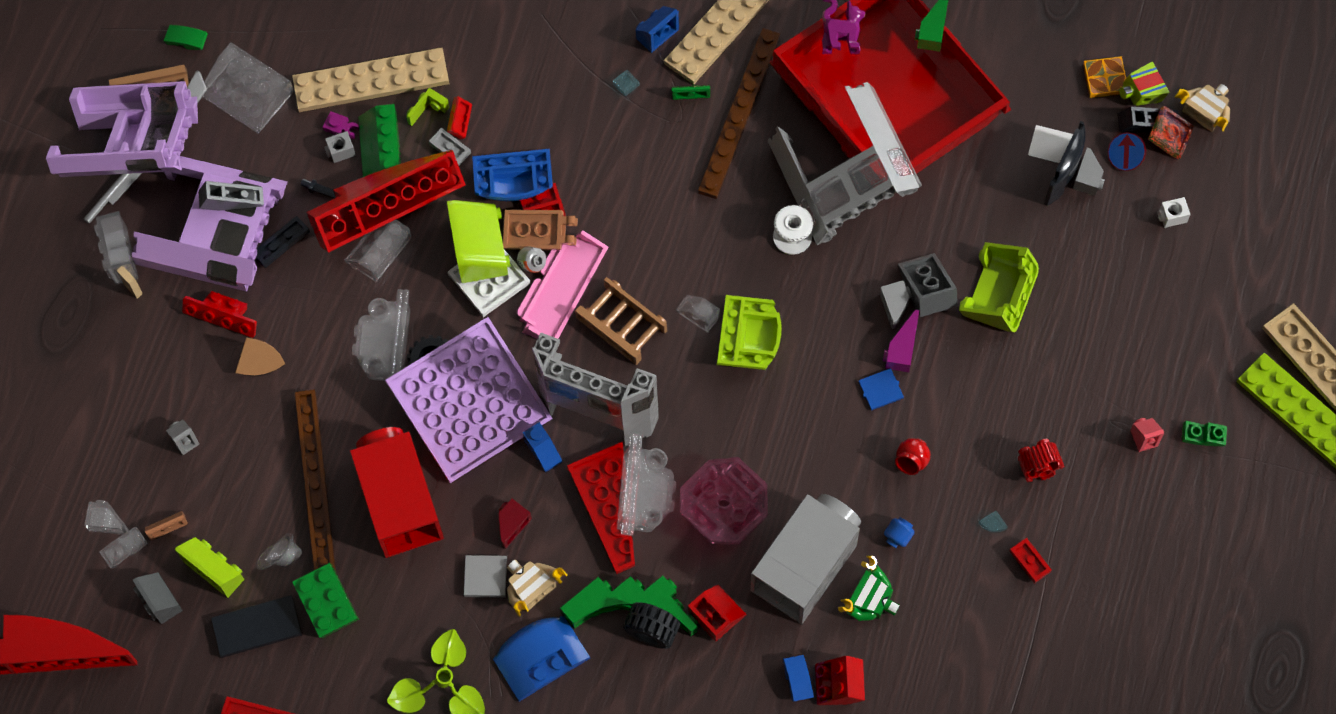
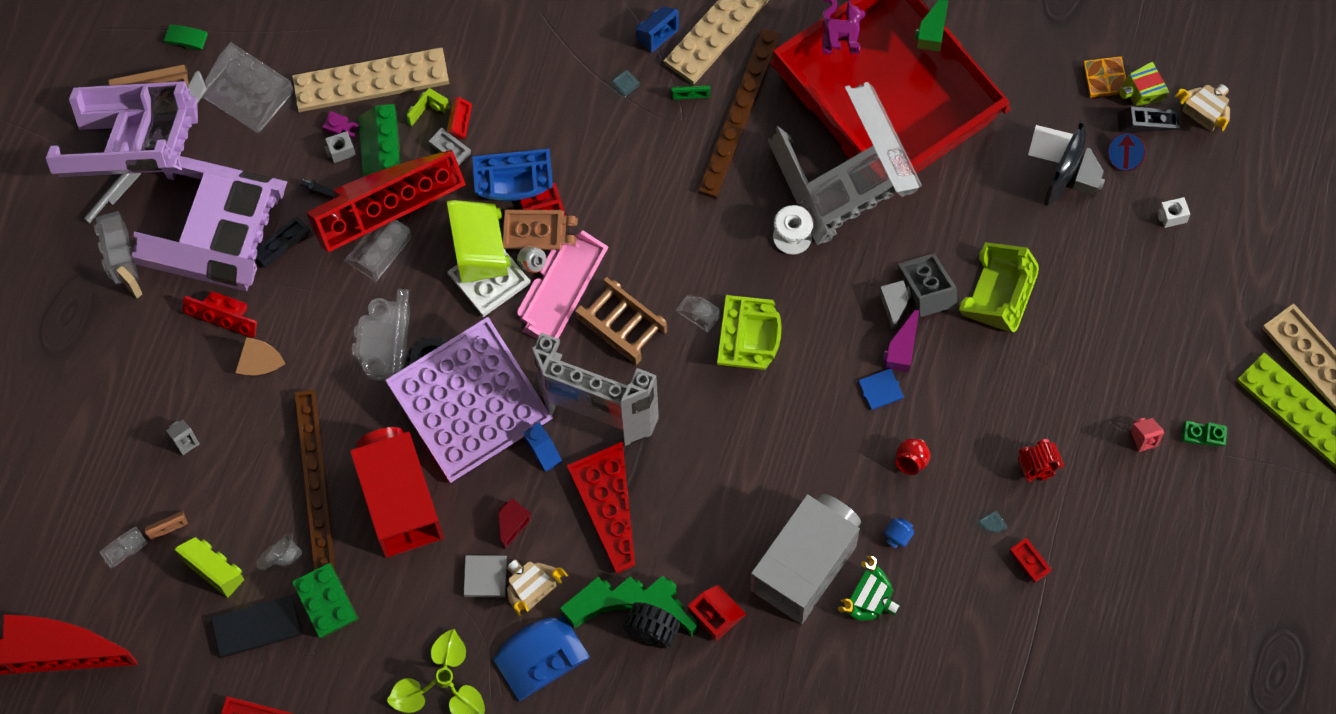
clear slope [85,500,130,535] -> none
dark grey slope [133,572,183,624] -> none
dark grey slope [198,181,264,211] -> none
clear brick [617,434,676,536] -> none
clear pink piece [680,457,768,545] -> none
blue slope [783,655,814,701] -> none
red slope [815,656,865,705] -> none
clear red tile [1148,106,1194,159] -> none

